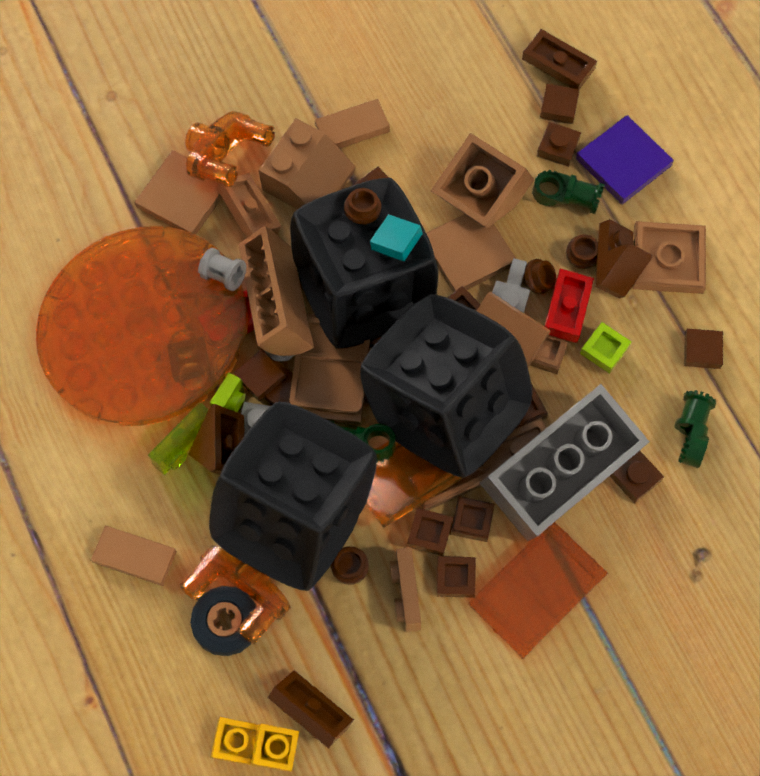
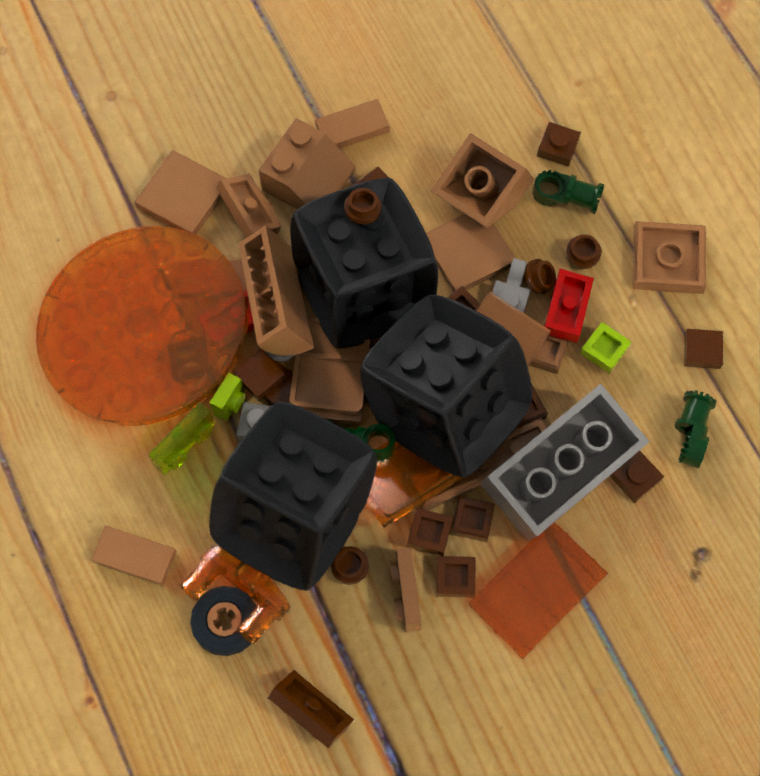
clear orange connector [185,111,275,187] -> none
reddish brown slope [188,404,245,475] -> none
light grey bush [198,248,246,291] -> none
yellow slope [210,717,299,772] -> none
teal tile [370,214,423,261] -> none
reddish brown plate [522,29,597,89] -> none
reddish brown tile [540,84,580,124] -> none
dark purple tile [576,115,674,205] -> none
reddish brown slope [595,219,652,299] -> none

